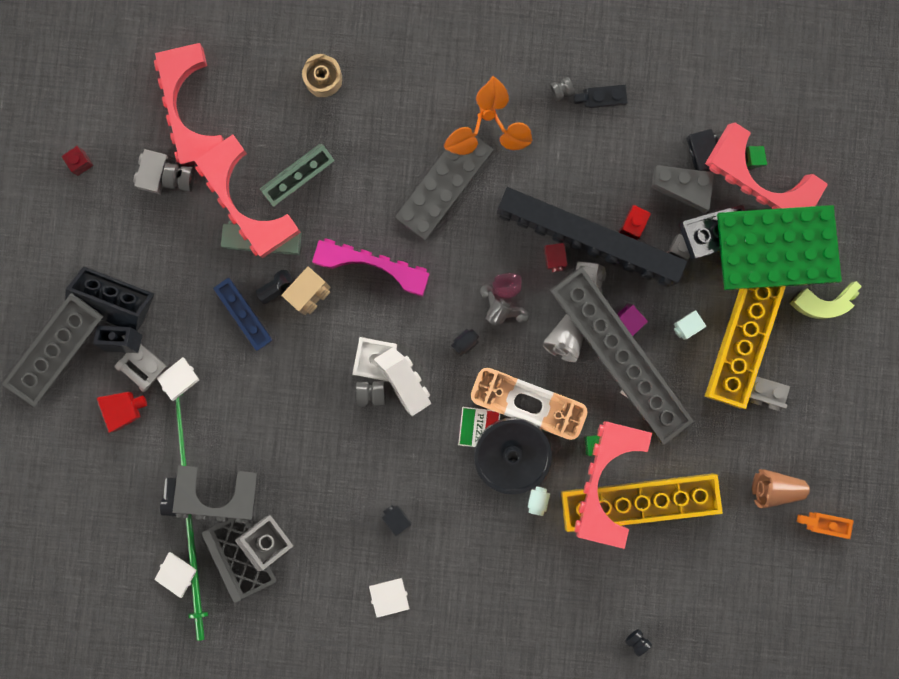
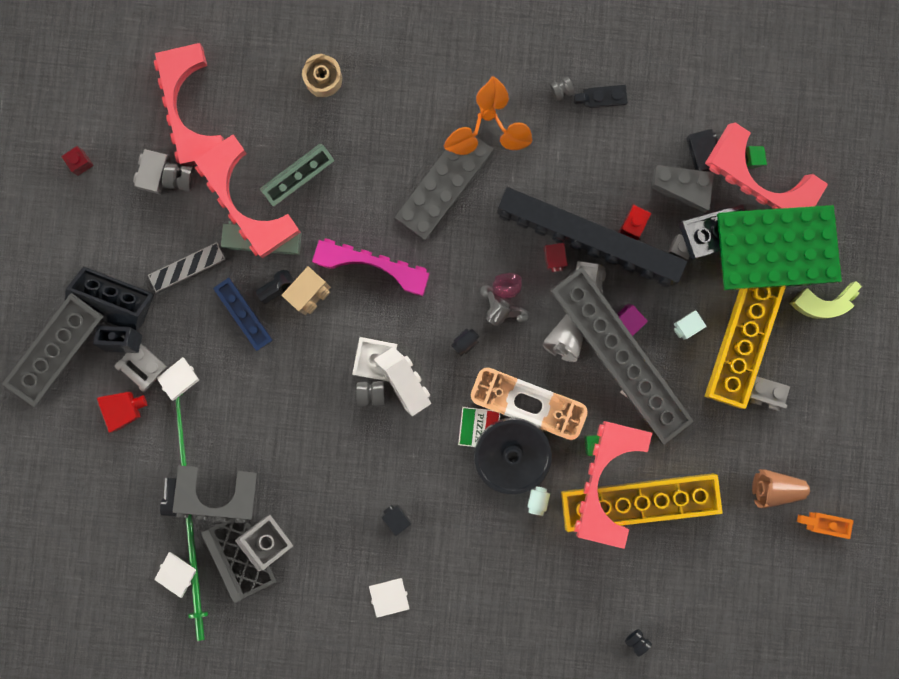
none -> tile [148,242,226,293]

